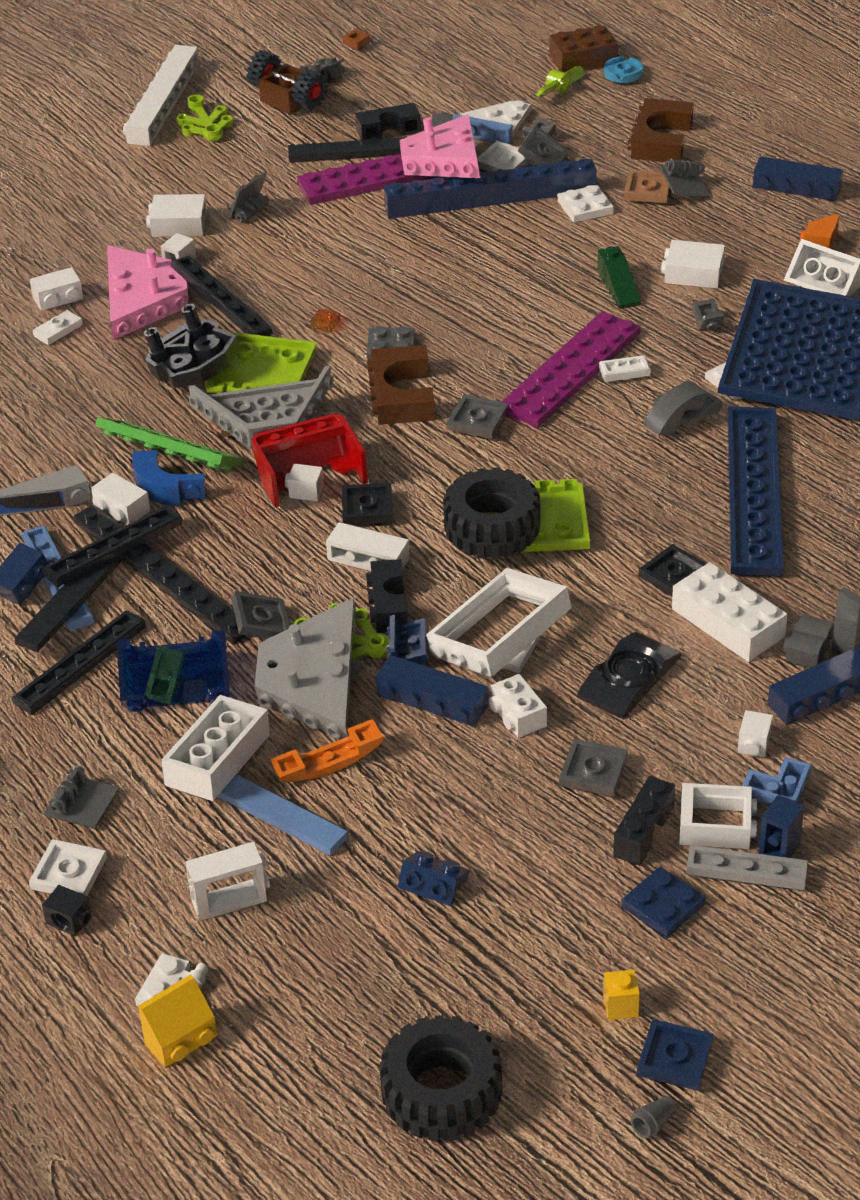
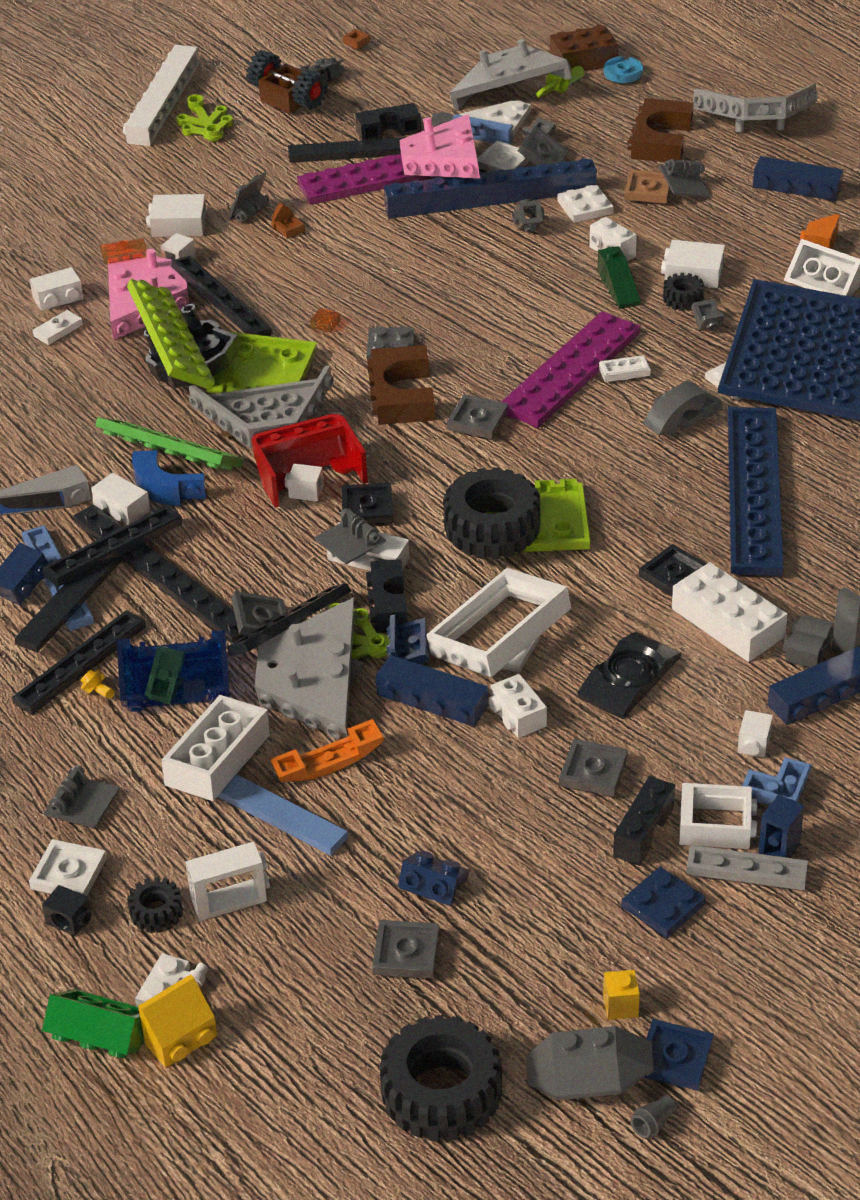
none -> green slope [42,989,144,1058]
none -> yellow plate [80,669,115,699]
none -> clear orange plate [100,238,147,264]
none -> lime plate [127,278,215,390]
none -> black tyre [127,877,183,933]
none -> black tile [227,583,351,656]
none -> dark orange tile [271,203,305,239]
none -> dark grey hinge [314,508,386,565]
none -> flat silver plate [372,920,439,979]
none -> light grey piece [450,39,572,111]
none -> dark grey brick [512,199,545,232]
none -> dark grey wedge [527,1026,654,1100]
none -> white brick [590,217,637,261]
none -> black tyre [663,273,704,311]
none -> light grey piece [693,84,818,132]

